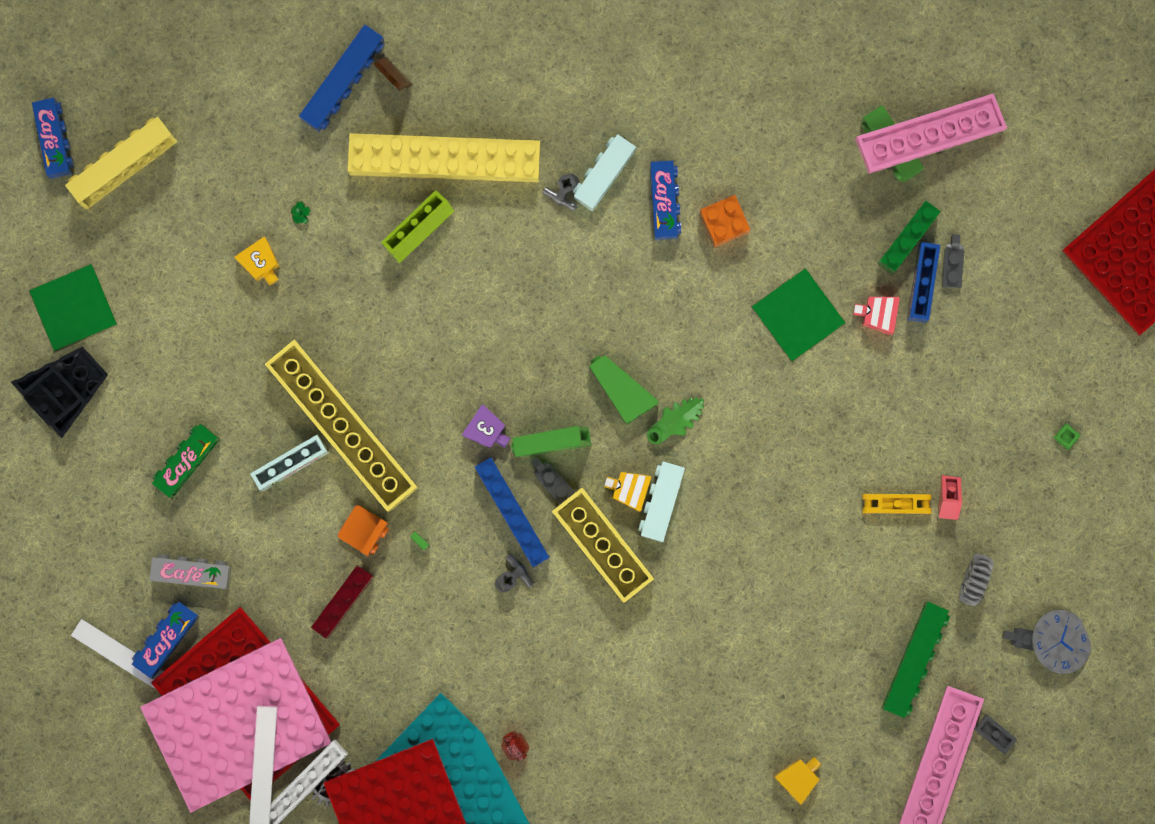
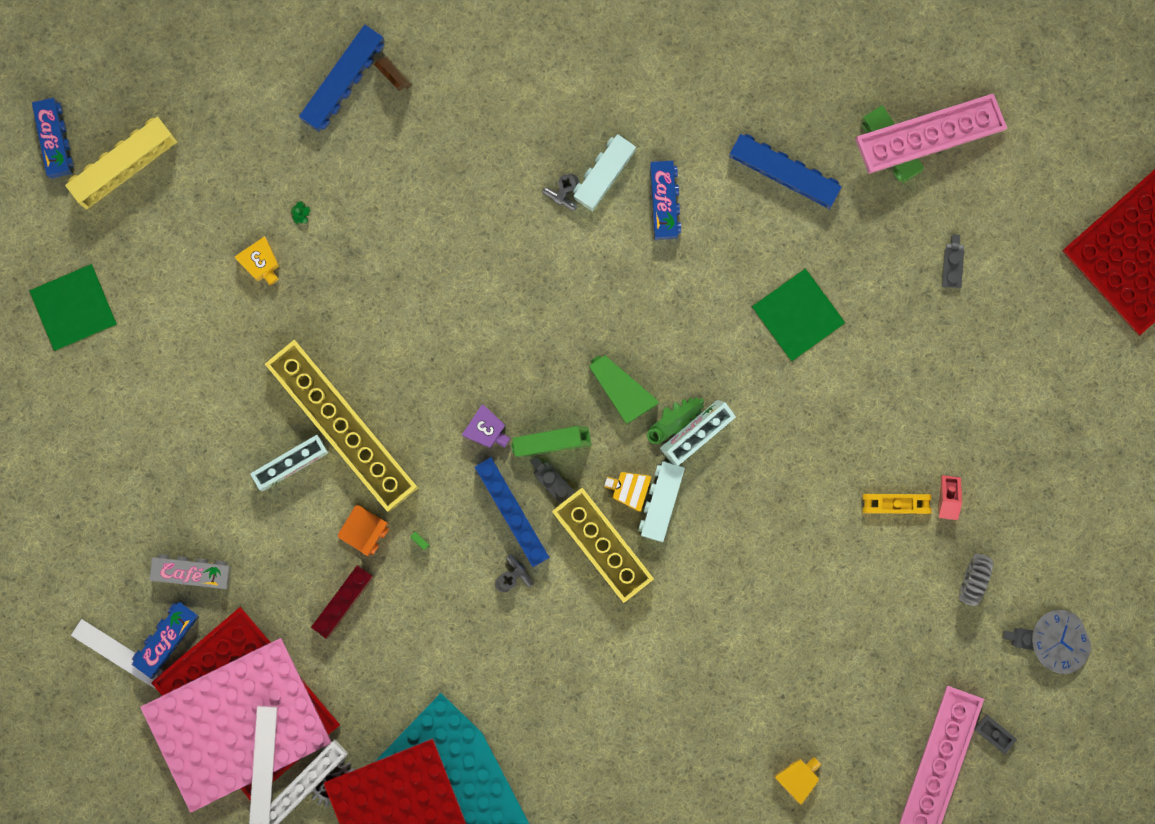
black wedge [11,347,108,438] -> none
green brick [151,424,221,499] -> none
light yellow brick [348,133,540,182] -> none
lime brick [381,190,454,263] -> none
clear red head [501,731,529,761] -> none
orange brick [699,195,750,248] -> none
torso [853,297,900,335] -> none
green brick [877,200,941,275] -> none
green brick [881,601,950,718] -> none
blue brick [907,242,941,323] -> none
bright green tile [1053,423,1081,450] -> none
none -> light aqua brick [660,400,736,466]
none -> blue brick [729,134,842,209]

